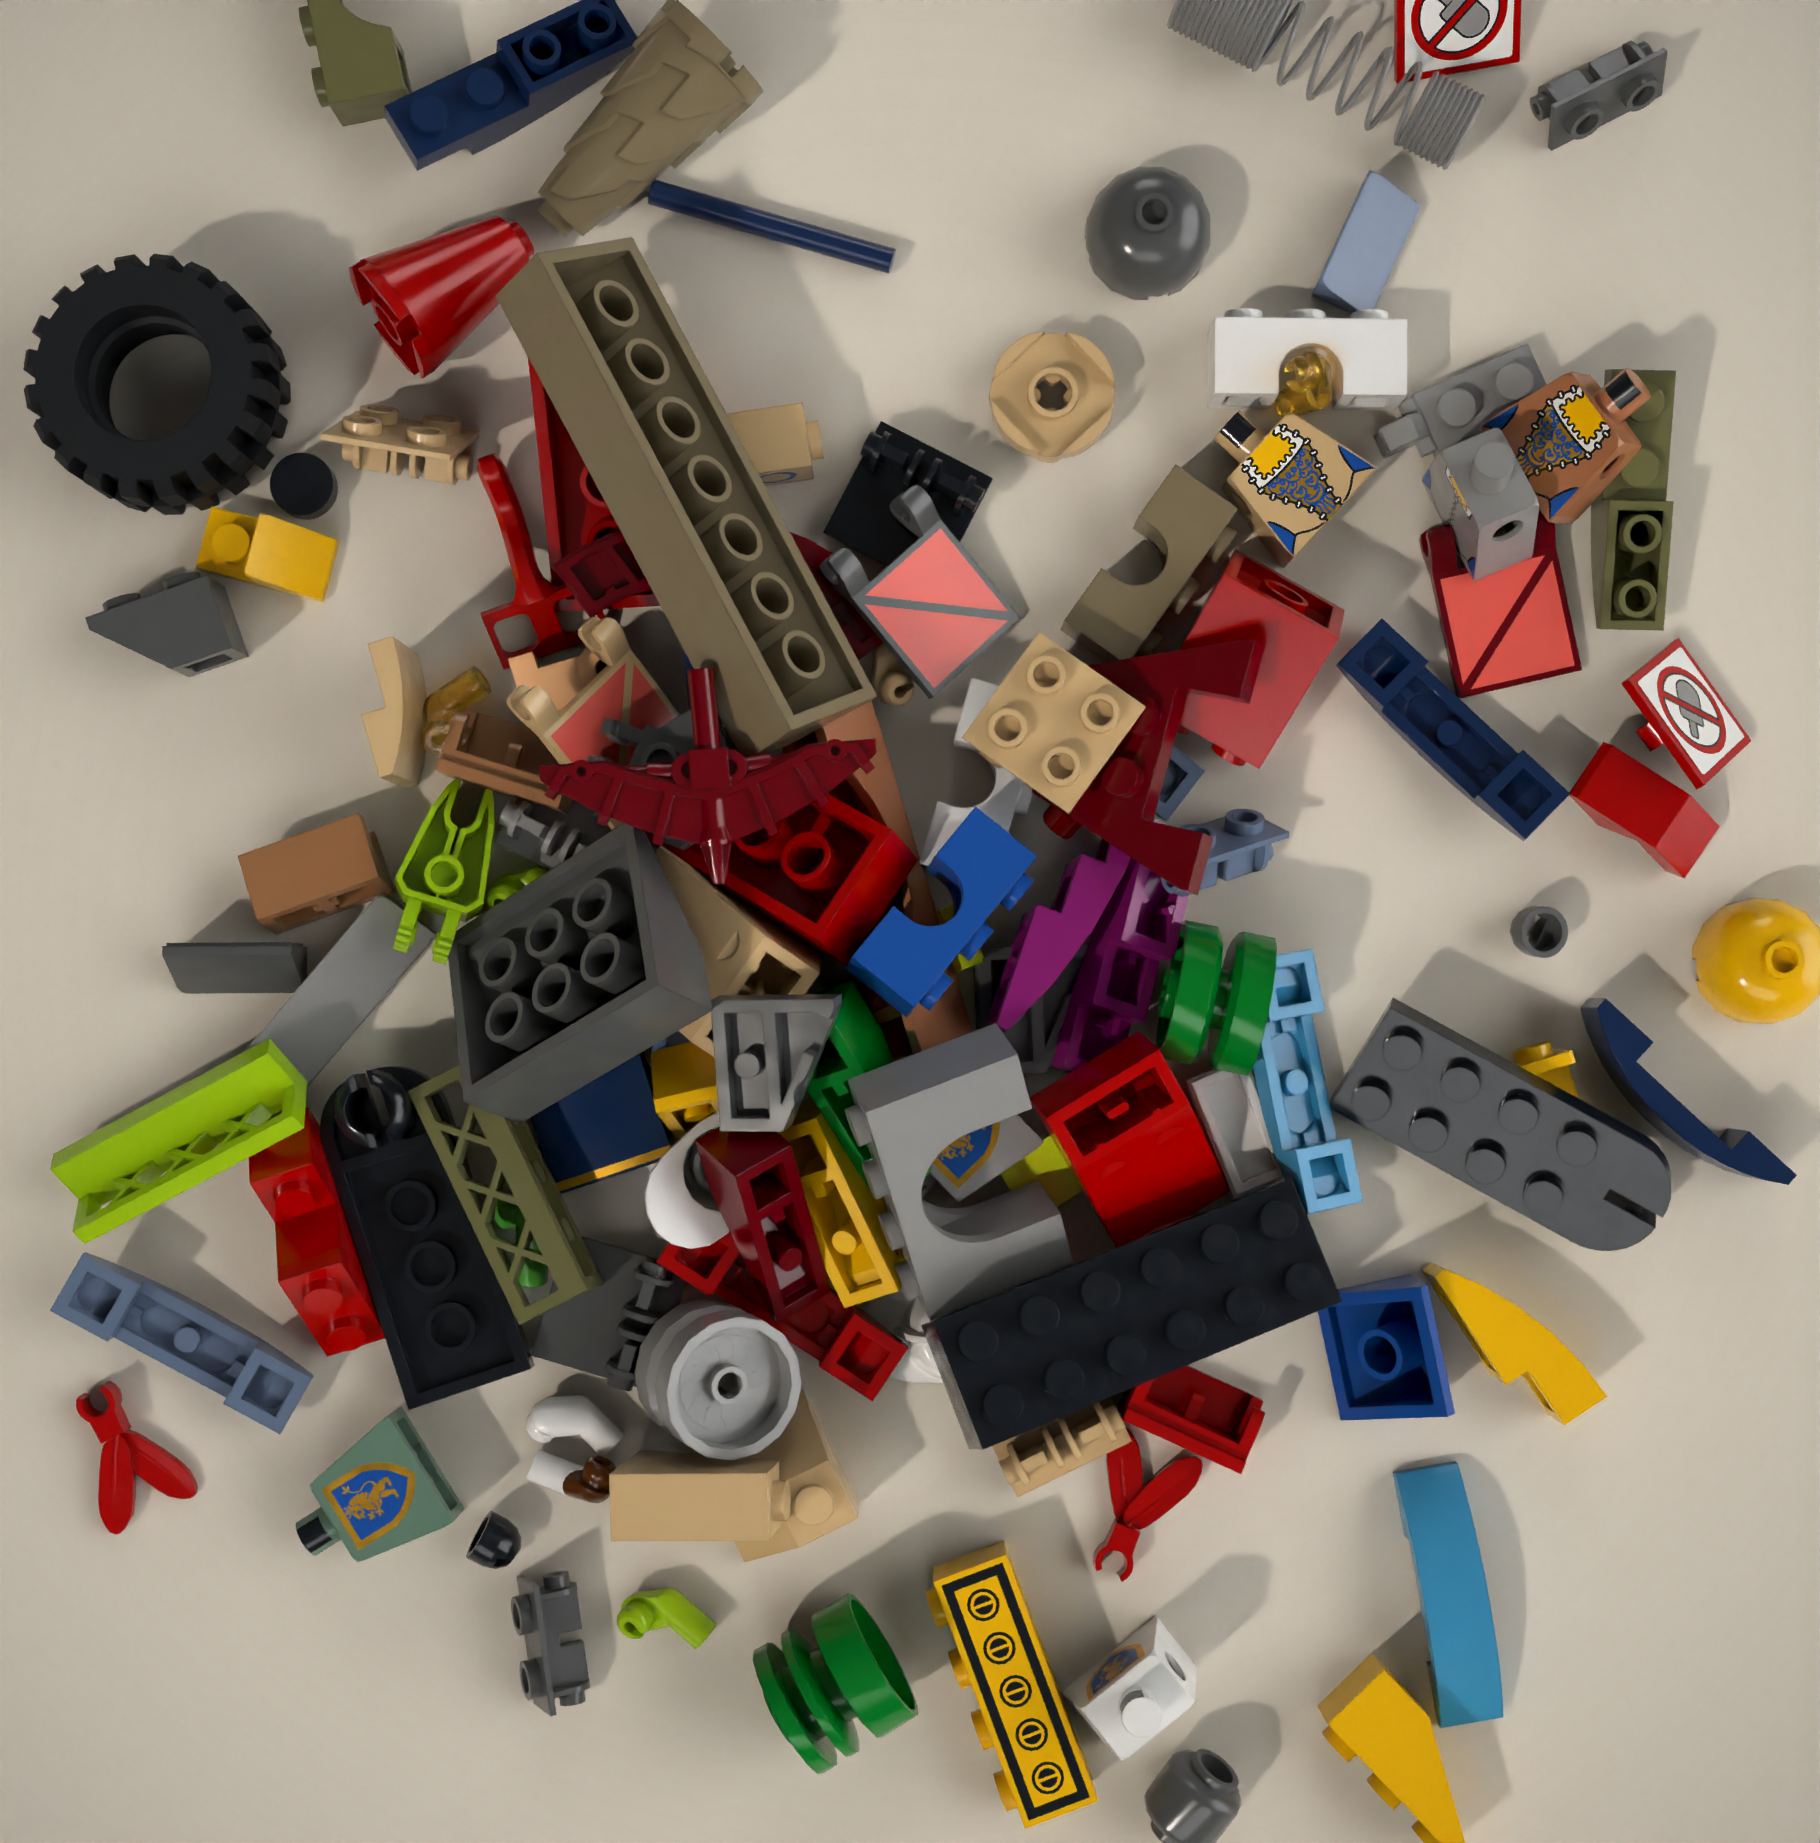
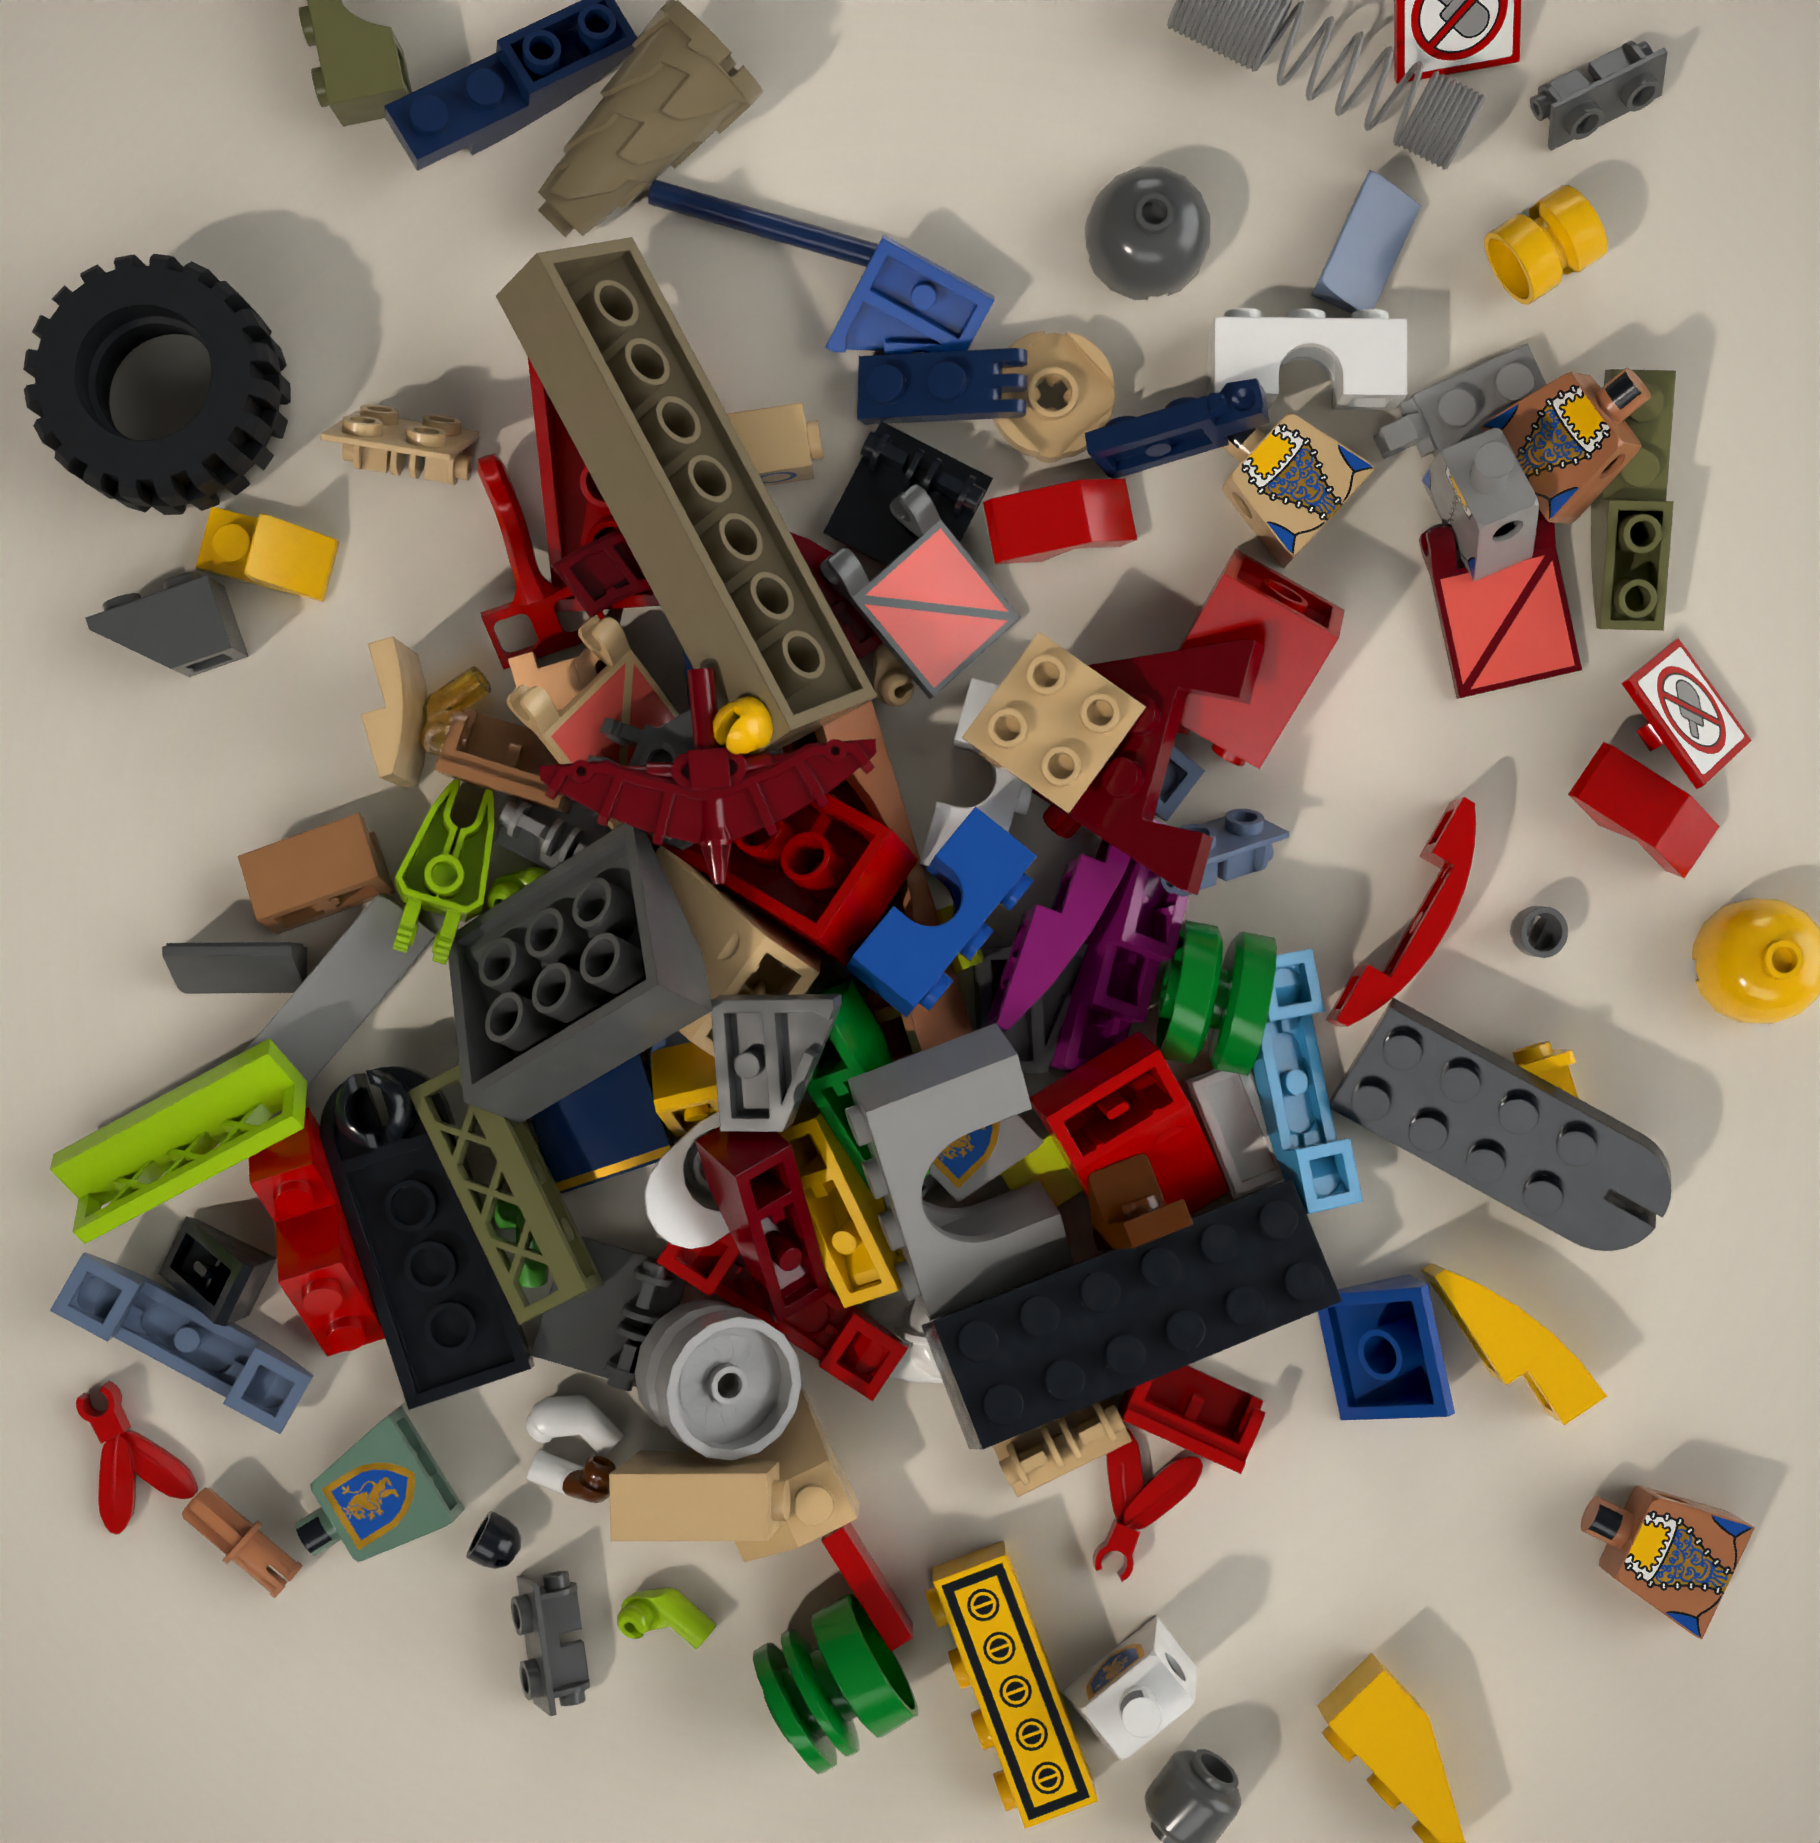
black tile [270,453,338,520] -> none
red cone [349,216,534,378] -> none
dark tan arch [1060,464,1238,662] -> none
clear yellow arm [1275,352,1332,417] -> none
dark blue slope [1336,618,1570,841] -> none
dark azure slope [1393,1461,1503,1728] -> none
dark blue slope [1580,998,1797,1185] -> none
none -> black slope [158,1216,277,1326]
none -> nougat axle [182,1487,303,1598]
none -> yellow hinge [713,696,773,754]
none -> red tile [821,1523,913,1652]
none -> blue wing [825,234,995,354]
none -> dark blue hinge [857,348,1028,425]
none -> red slope [983,478,1137,564]
none -> dark blue hinge [1085,378,1270,479]
none -> reddish brown slope [1087,1154,1193,1250]
none -> red slope [1326,797,1476,1027]
none -> yellow wheel [1484,185,1608,305]
none -> torso [1580,1485,1755,1639]

